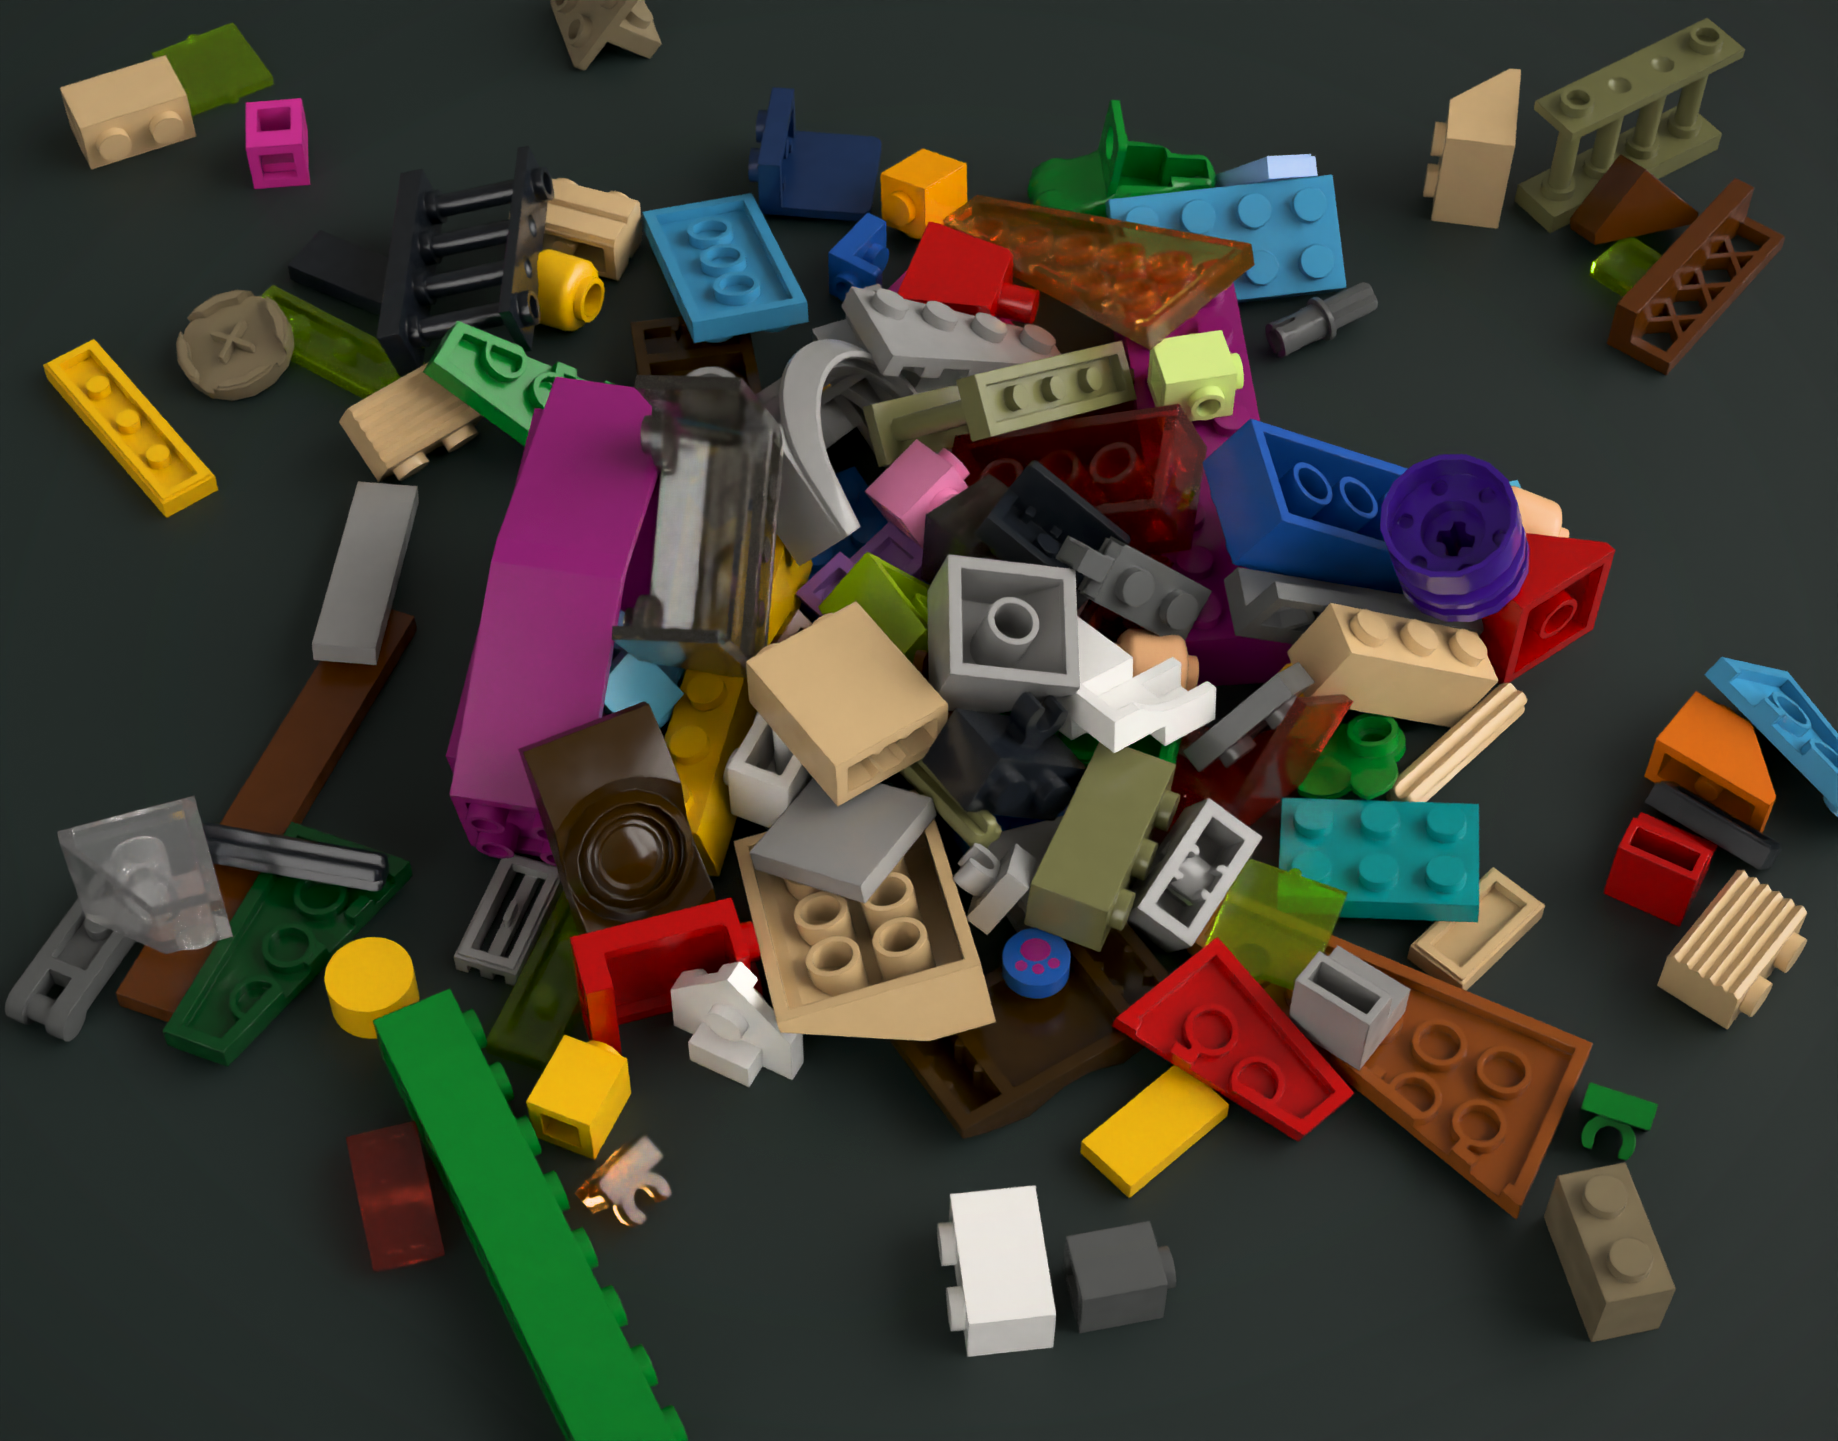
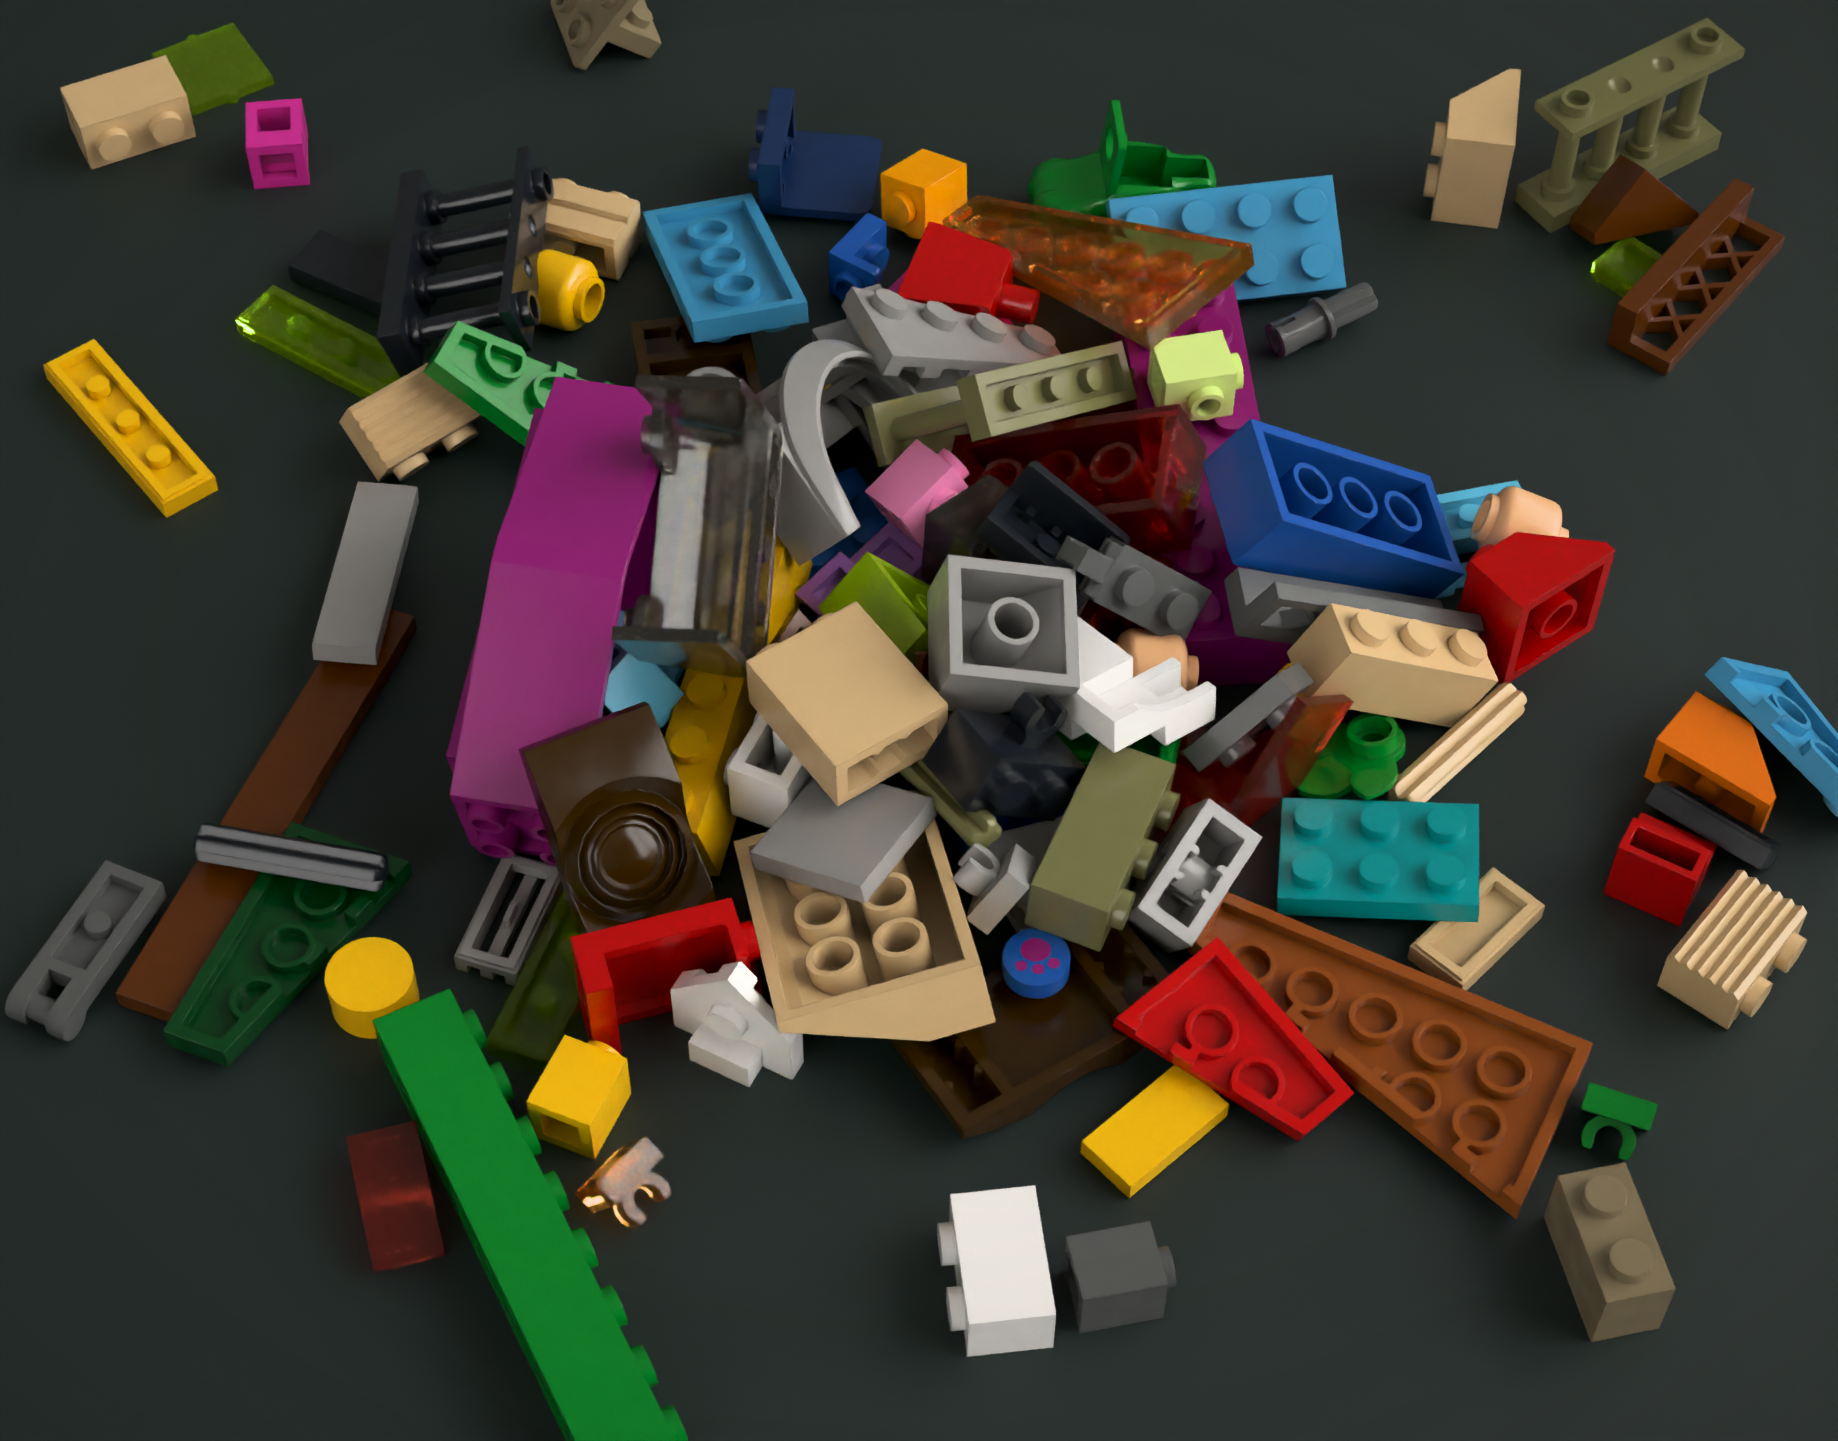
clear slope [57,796,233,954] -> none
dark tan tile [176,290,295,401] -> none
clear neon green piece [1204,858,1348,990] -> none
light blue tile [1216,154,1318,187] -> none
light grey piece [1289,946,1411,1070] -> none
dark purple wheel [1380,454,1530,622] -> none

